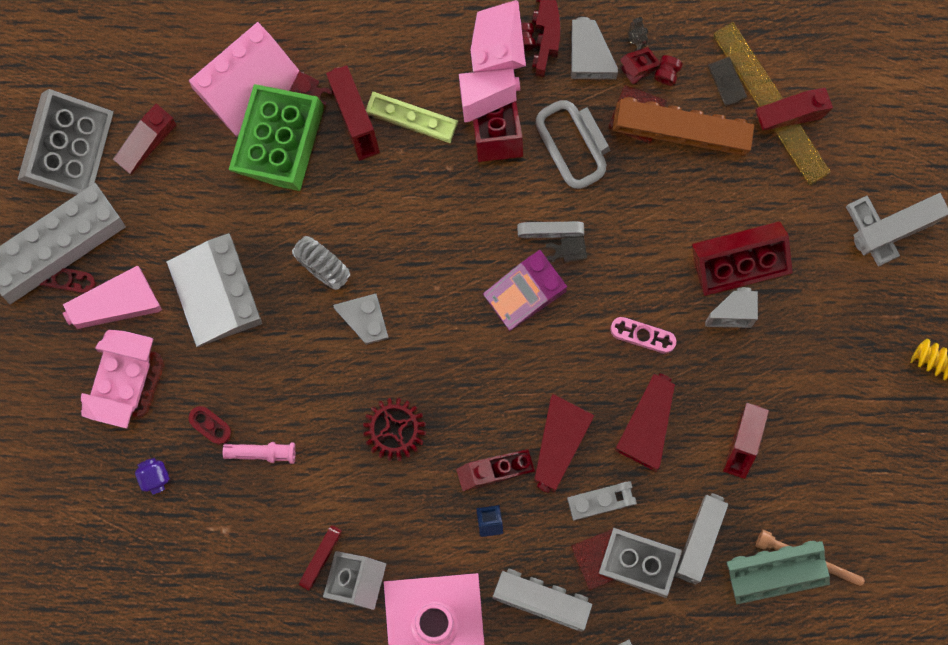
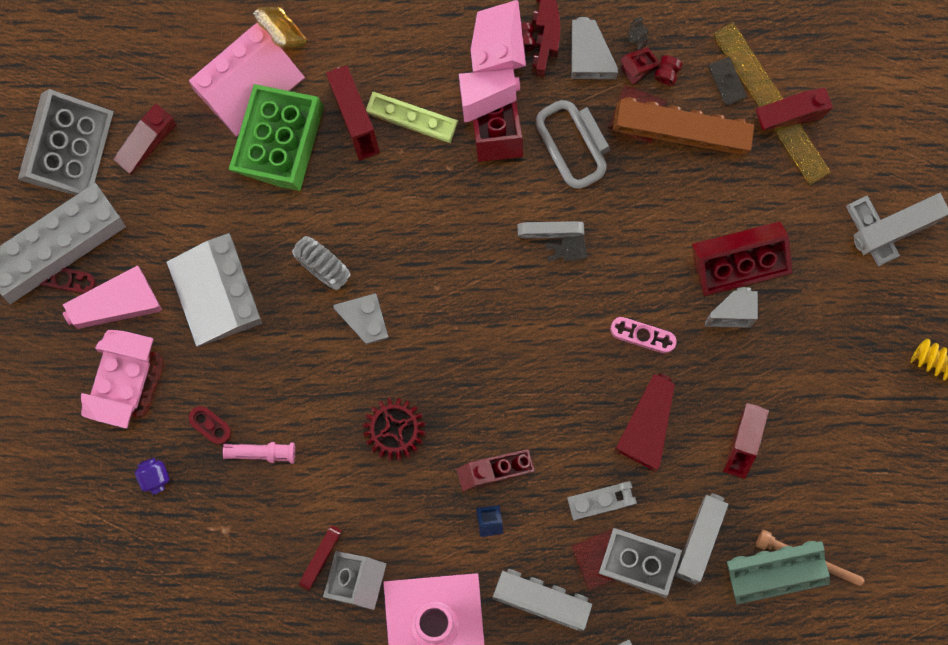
dark red plate [289,71,332,106] -> none
magenta slope [483,250,567,331] -> none
dark red slope [534,394,595,494] -> none
none -> clear yellow plate [253,7,308,48]

